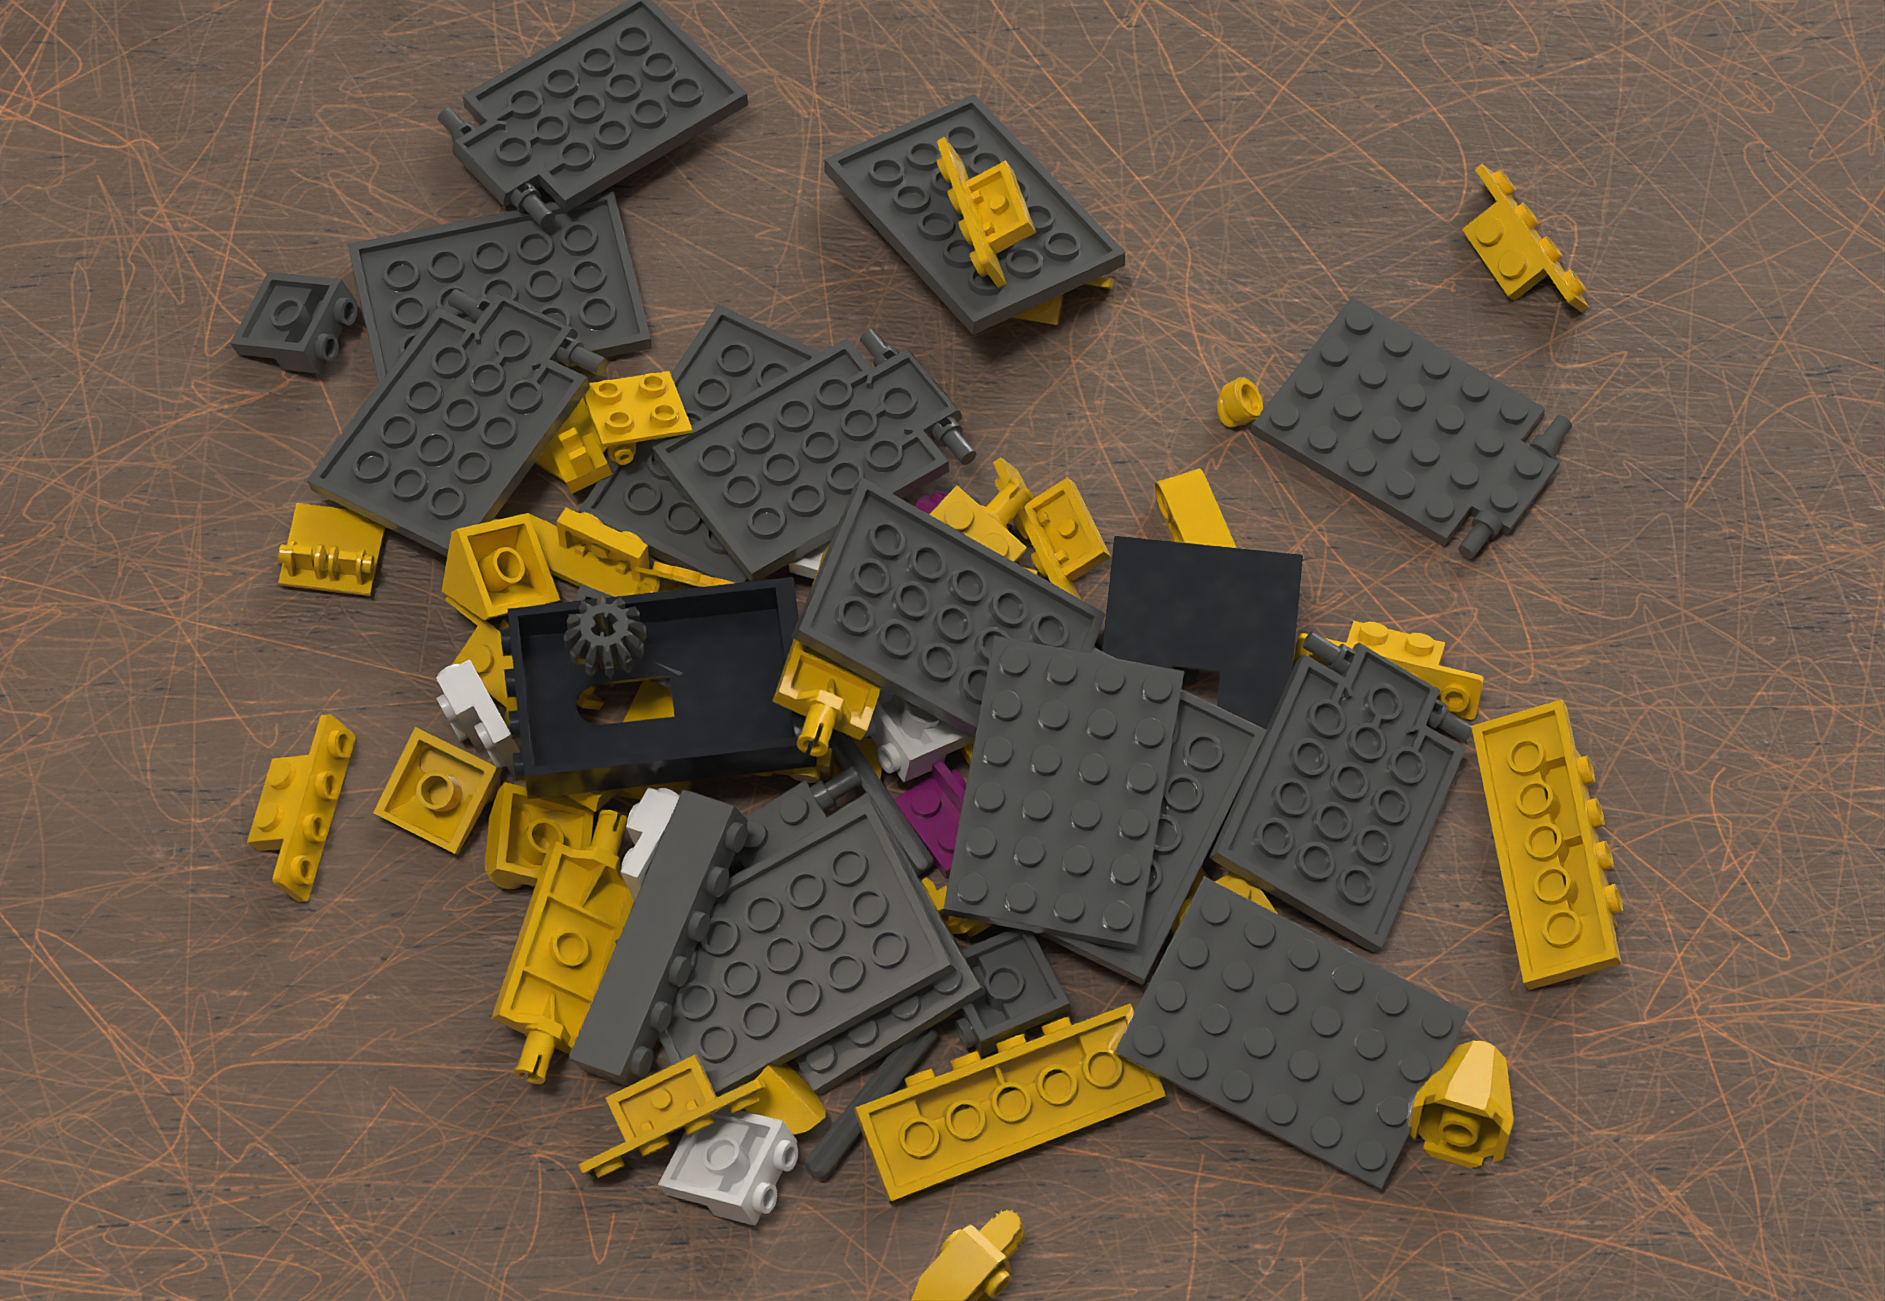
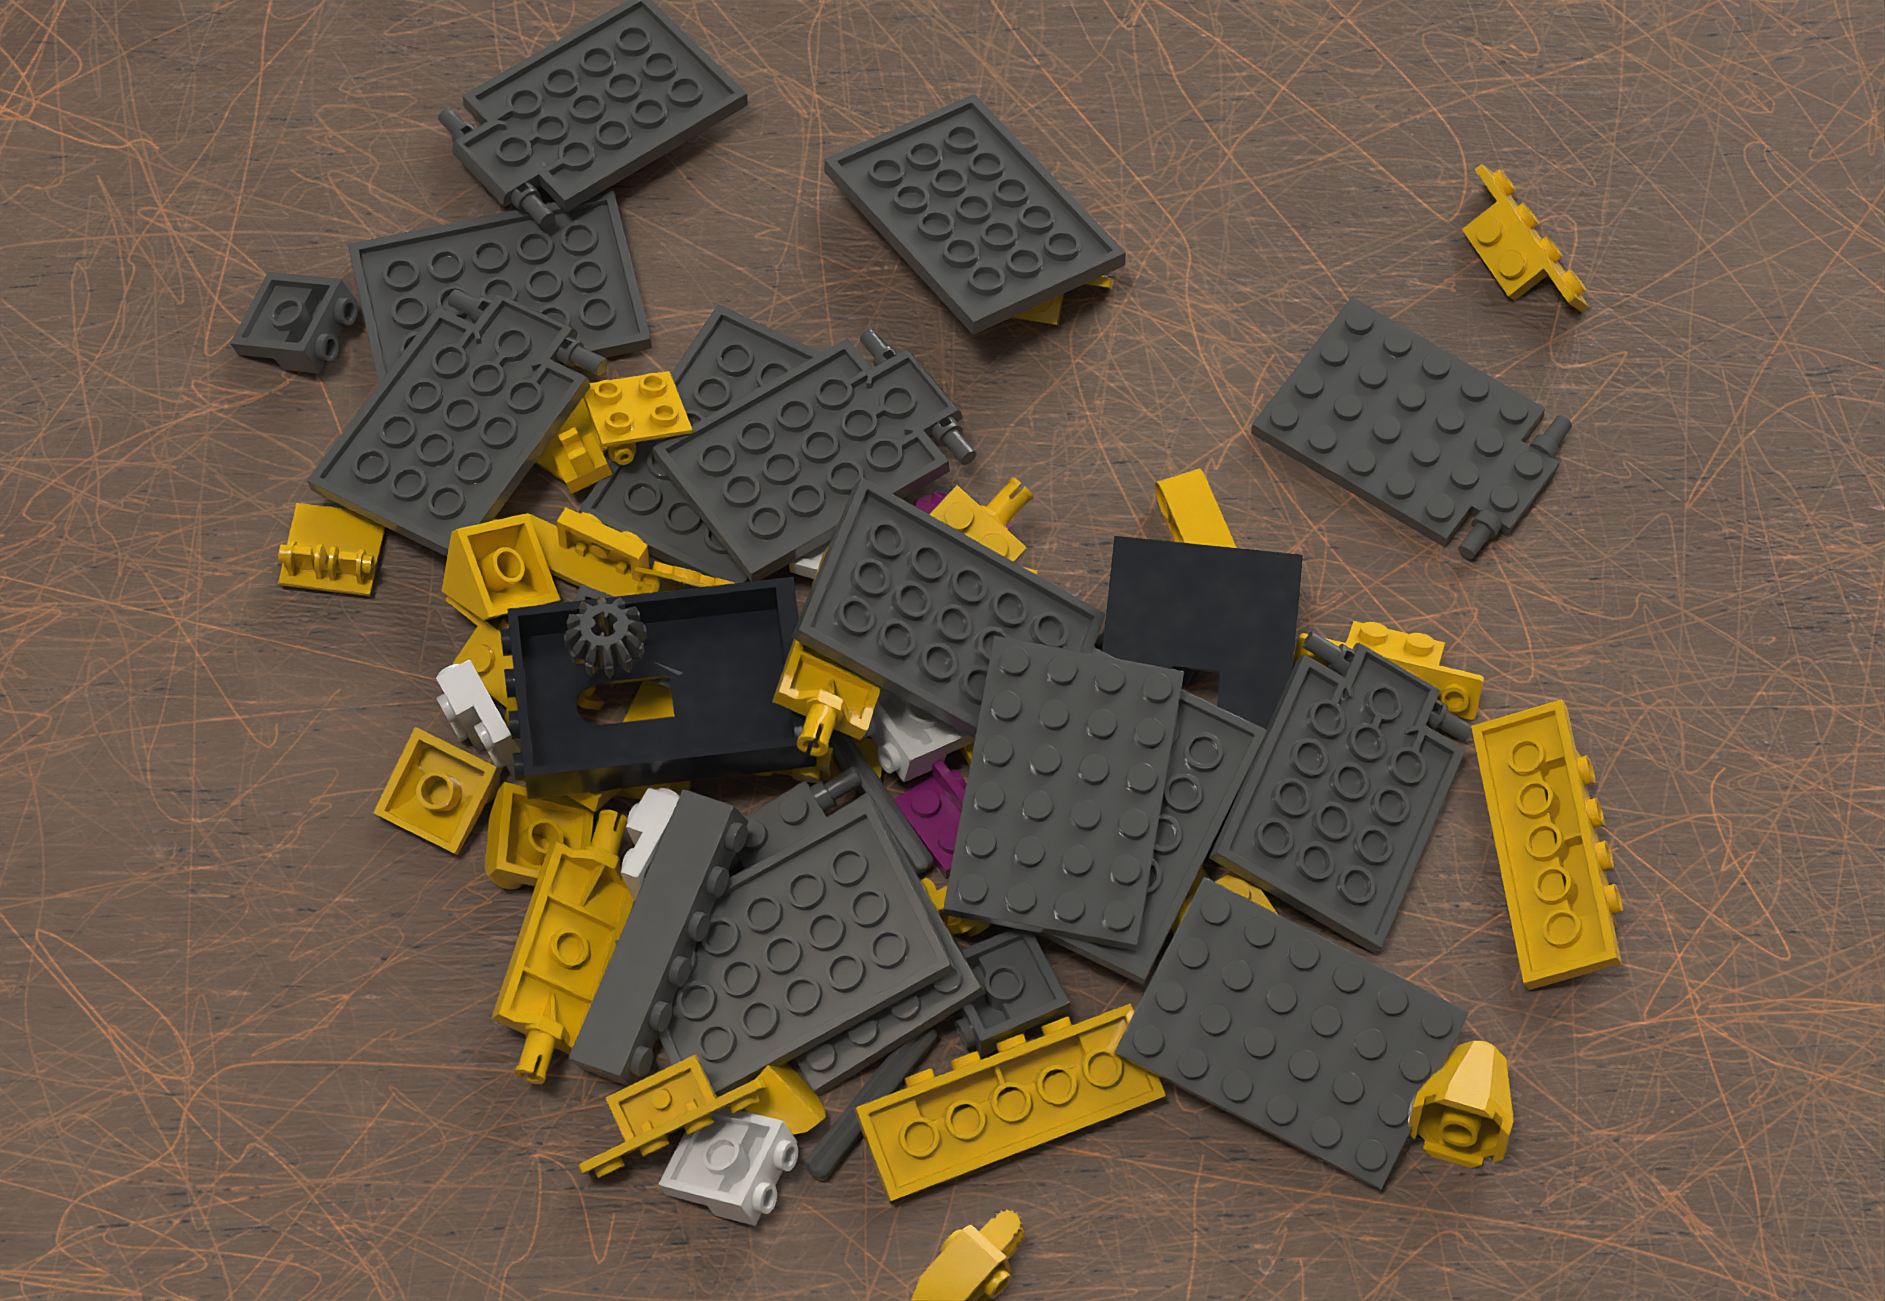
yellow bracket [247,714,356,902] -> none
yellow bracket [936,137,1036,288] -> none
yellow bracket [993,457,1111,599] -> none
yellow tile [1217,377,1263,428] -> none

